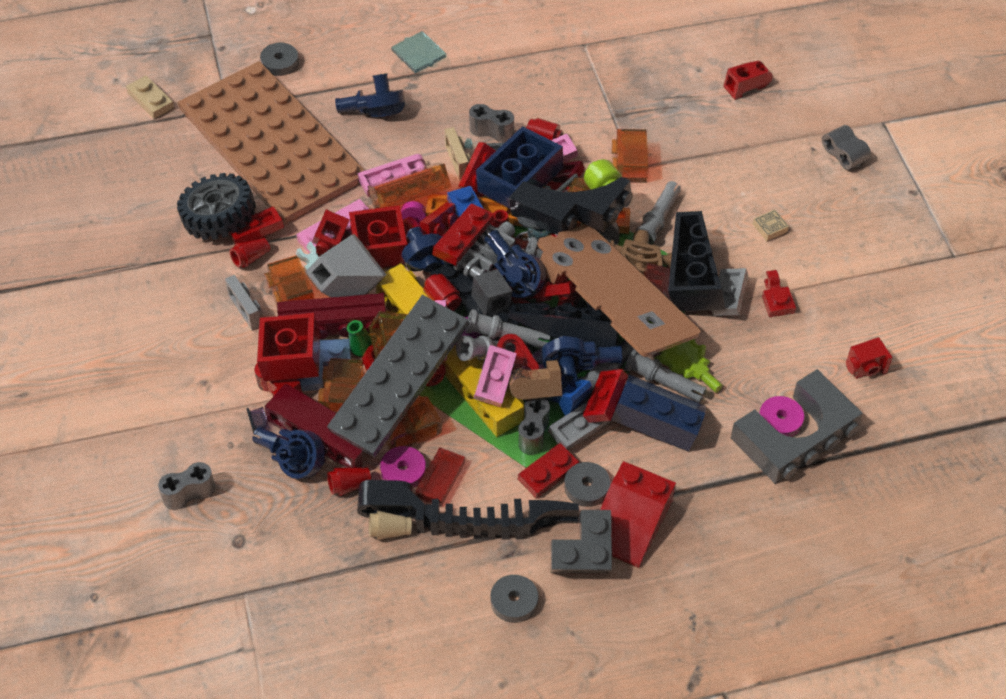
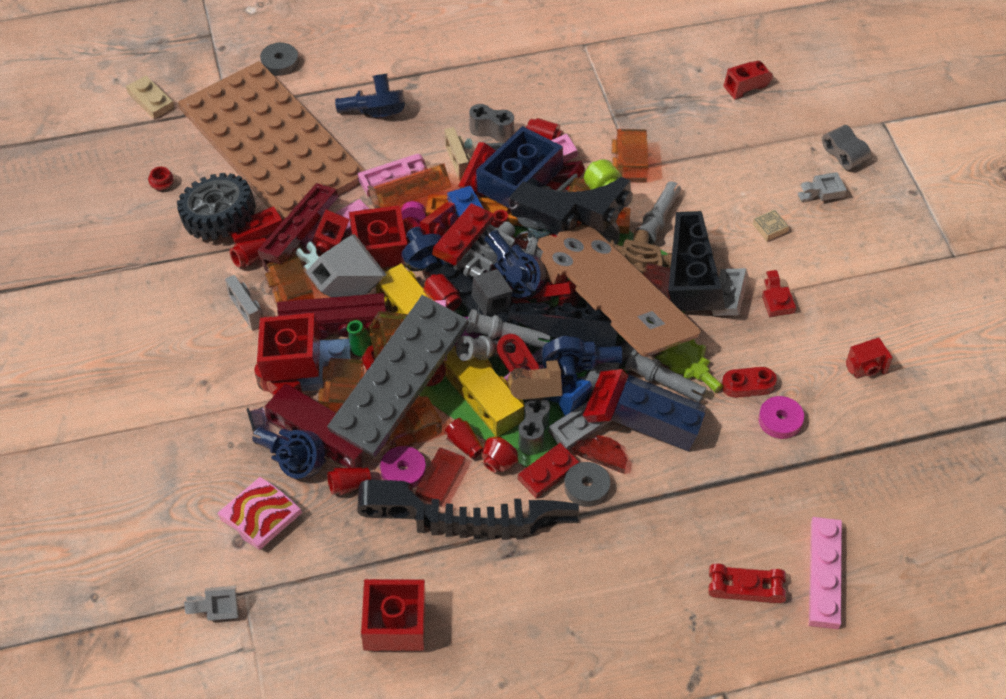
flat silver axle [158,462,215,510] -> none
tan cone [369,511,412,540] -> none
clear light blue piece [391,31,446,73] -> none
bright pink plate [473,345,517,407] -> none
dark grey piece [490,575,538,623] -> none
dark grey brick [550,510,612,573] -> none
red slope [600,461,676,568] -> none
dark grey arch [731,369,863,484] -> none
none -> red plate [148,166,174,190]
none -> light grey plate [184,586,239,621]
none -> slope [217,477,302,550]
none -> dark red panel [257,183,339,272]
none -> red brick [361,579,426,651]
none -> red cone [444,418,484,459]
none -> red cone [482,436,518,473]
none -> clear red tile [573,435,627,474]
none -> red plate [708,563,786,603]
none -> red plate [722,367,777,398]
none -> light grey plate [798,172,847,202]
none -> bright pink plate [809,517,842,629]

